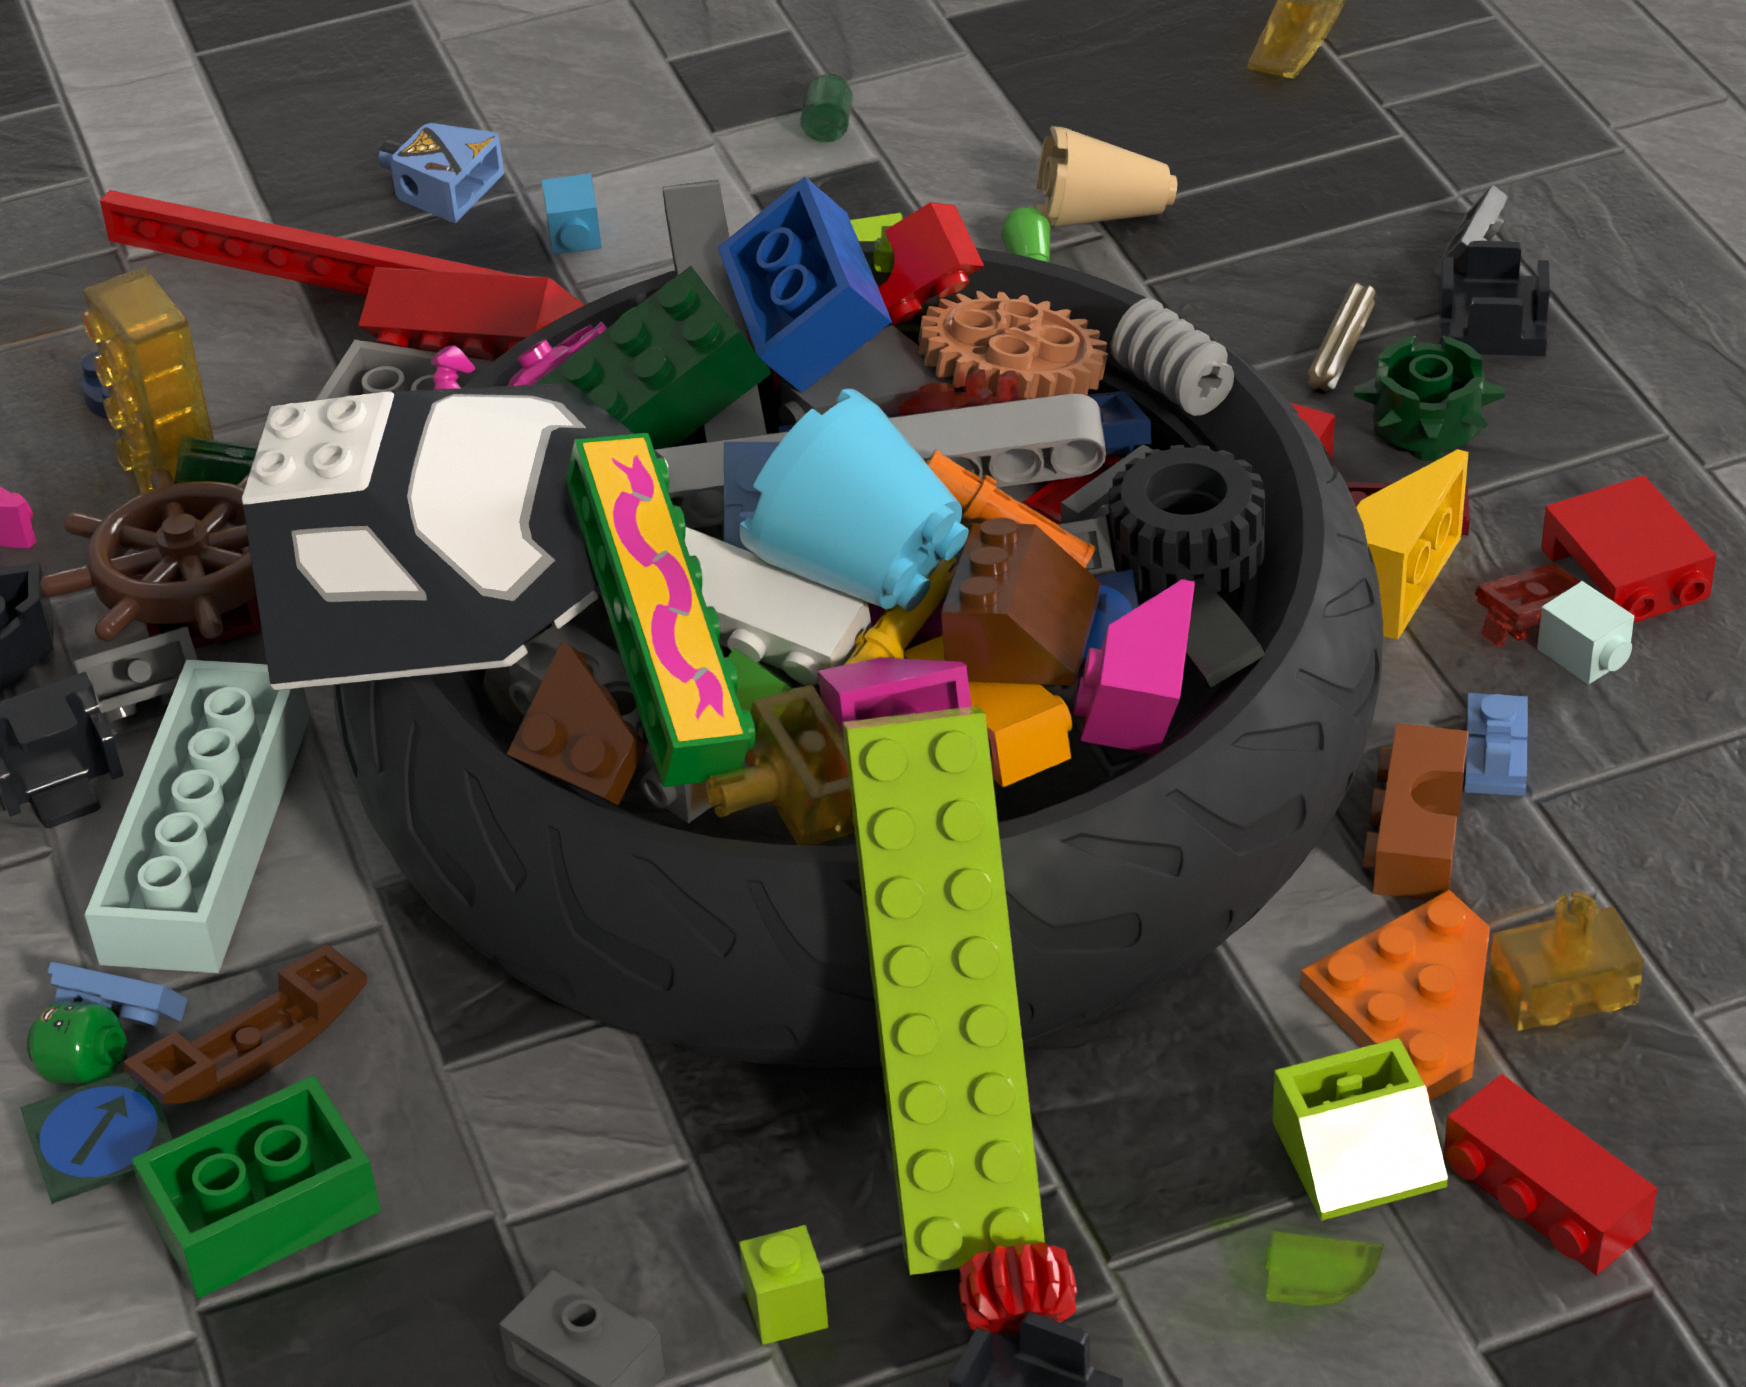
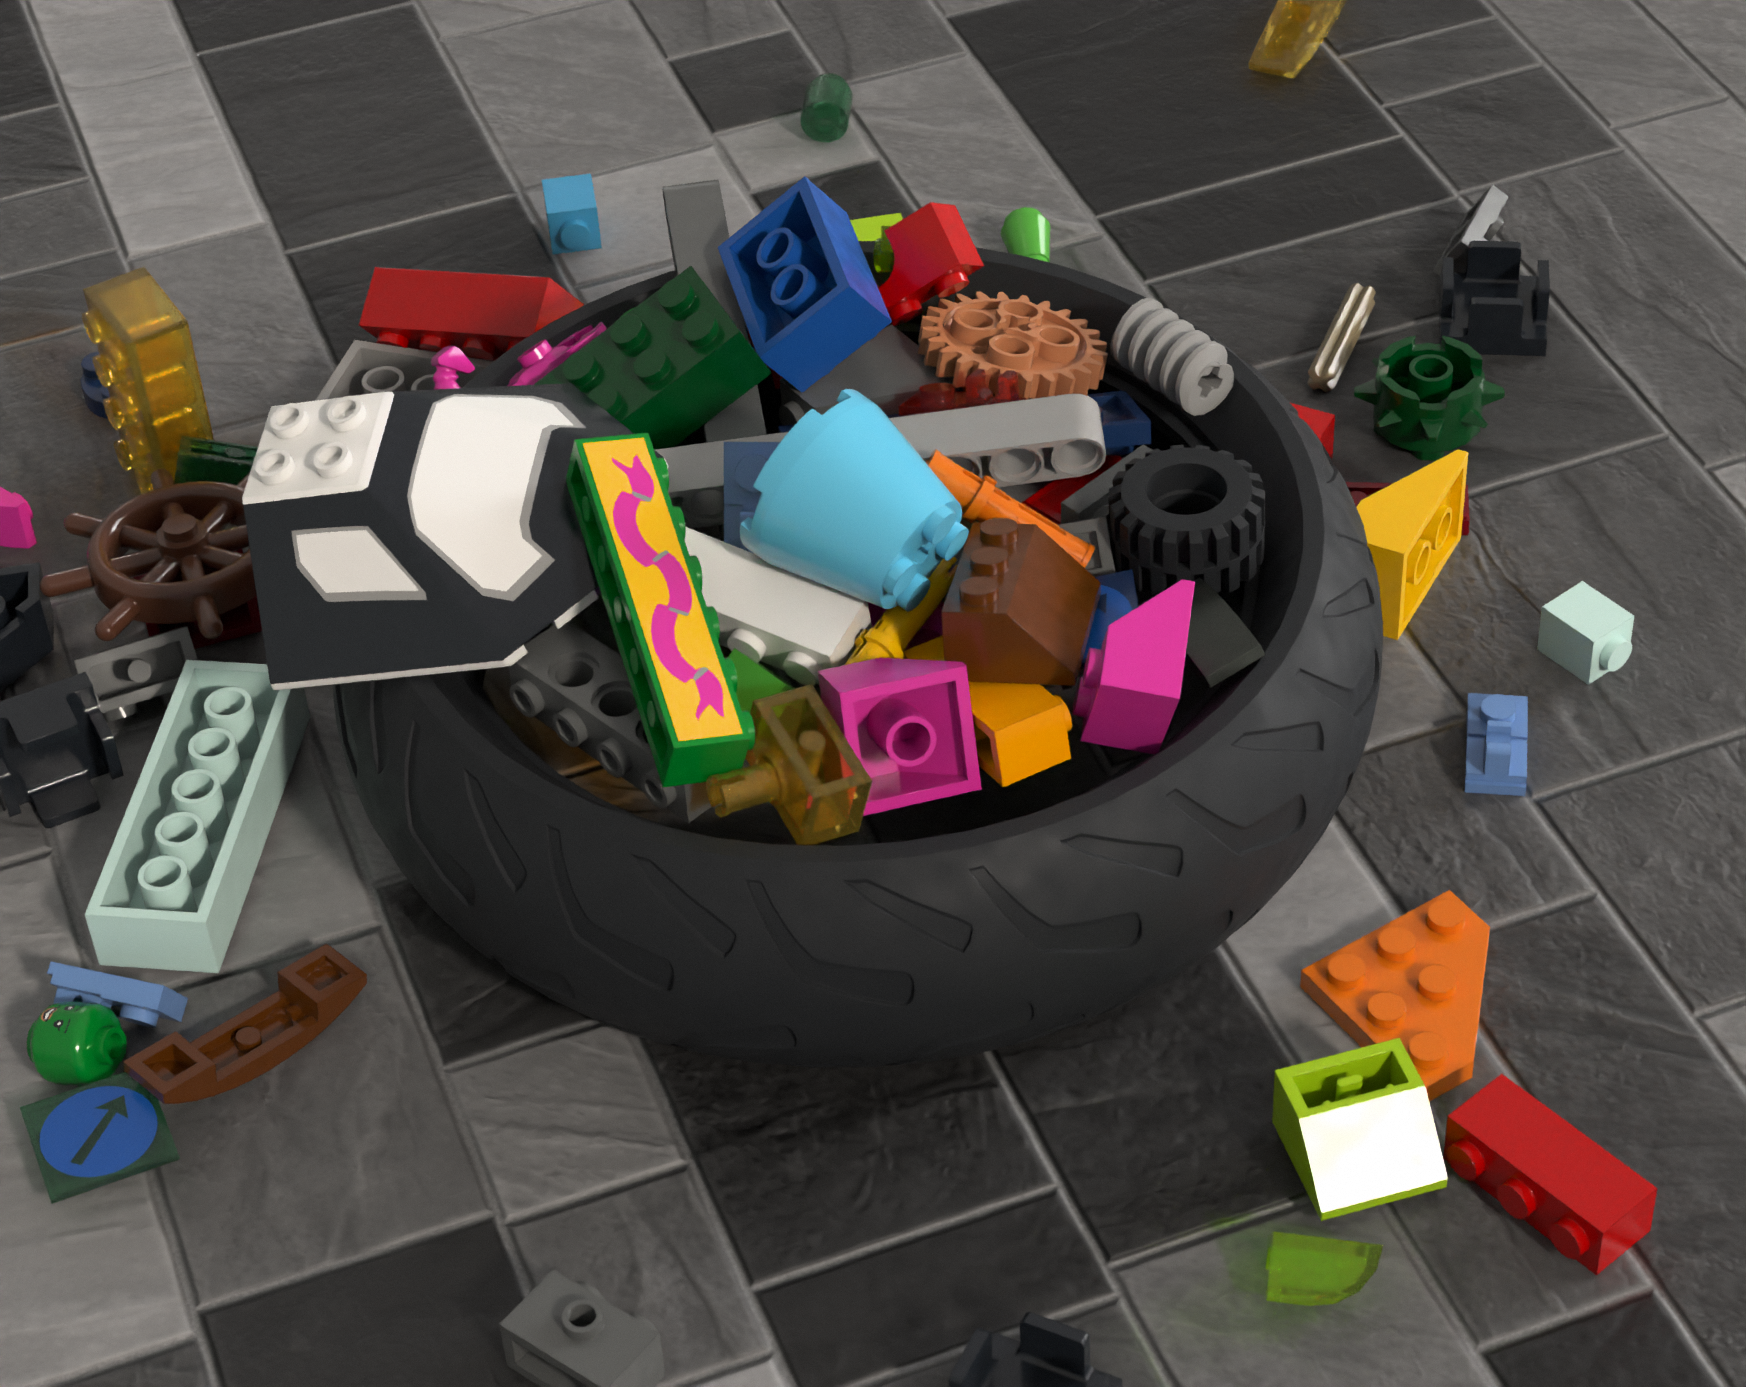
red plate [100,190,520,296] -> none
green brick [131,1075,381,1299] -> none
medium blue torso [379,123,504,223] -> none
reddish brown wing [507,641,647,805] -> none
lime brick [739,1225,828,1345] -> none
lime brick [842,706,1045,1275] -> none
red gear [958,1242,1077,1336] -> none
tan cone [1036,126,1177,228] -> none
dark orange arch [1363,723,1469,901] -> none
clear red plate [1475,563,1581,647] -> none
clear yellow brick [1489,892,1644,1031] -> none
red panel [1541,475,1717,623] -> none

